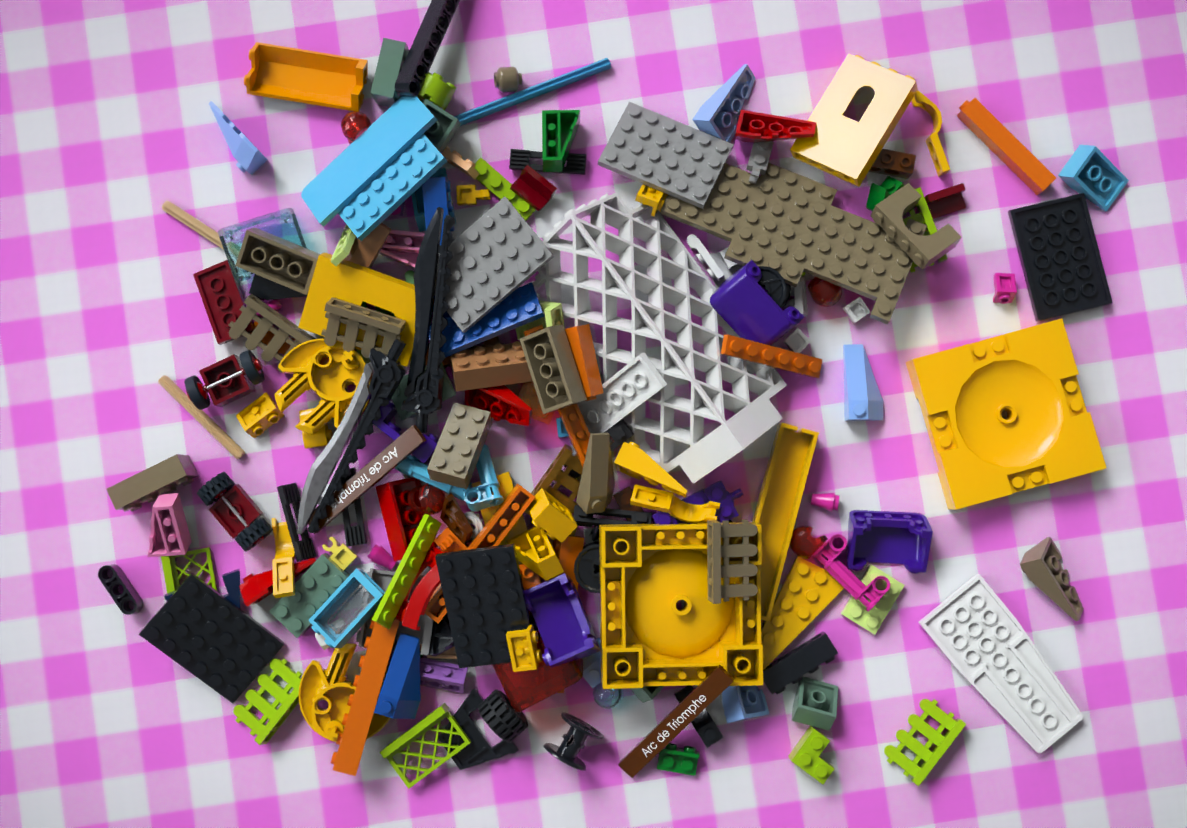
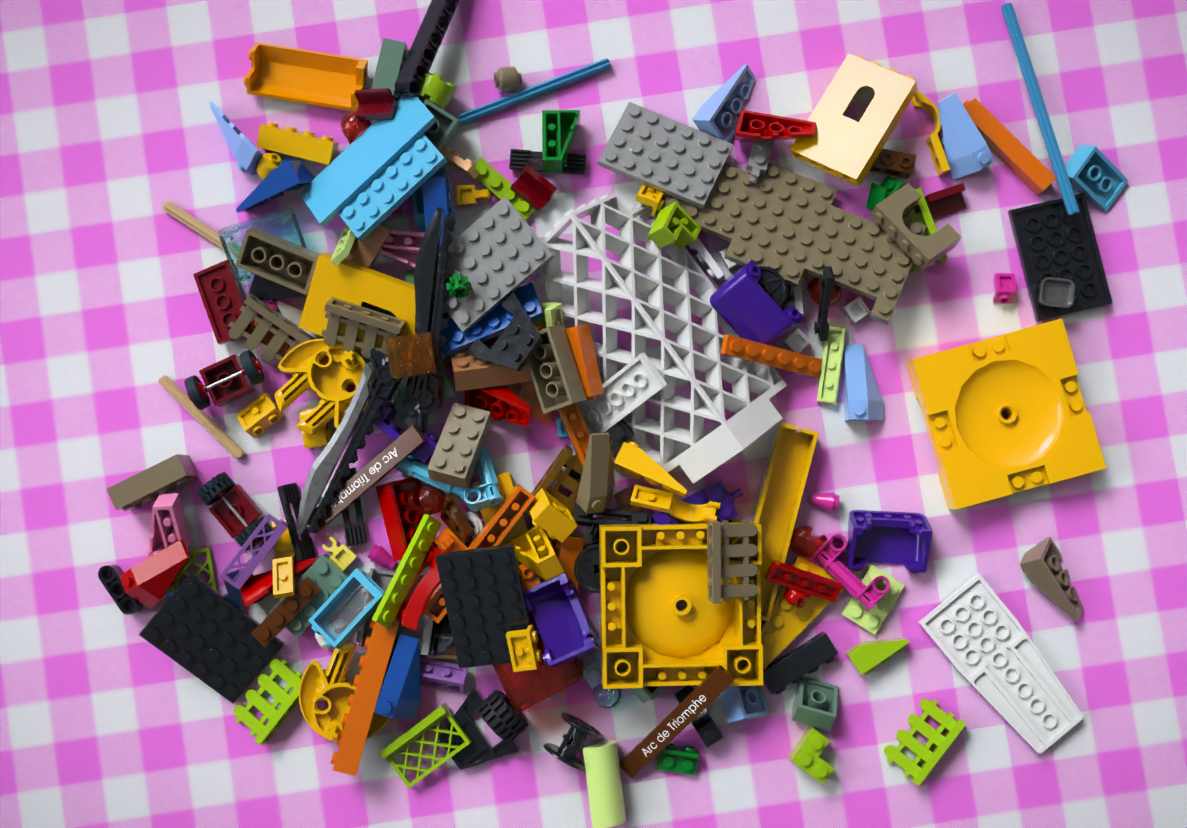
none -> red wedge [120,539,190,608]
none -> medium lavender fence [219,513,288,590]
none -> blue wedge [236,158,315,213]
none -> reddish brown plate [251,577,322,647]
none -> yellow brick [256,122,339,165]
none -> yellow head [256,153,283,180]
none -> white sticker [277,301,303,337]
none -> dark red panel [354,88,398,121]
none -> clear orange brick [385,332,436,378]
none -> green gear [446,274,472,299]
none -> black wing [466,291,544,372]
none -> yellowish green brick [583,739,626,828]
none -> lime brick [648,202,701,249]
none -> red plate [765,560,843,608]
none -> black container [814,266,835,341]
none -> yellowish green tile [817,326,847,404]
none -> lime slope [845,638,910,675]
none -> light blue wedge [938,93,995,179]
none -> dark azure axle [1001,3,1079,215]
none -> flat silver piece [1038,277,1075,308]

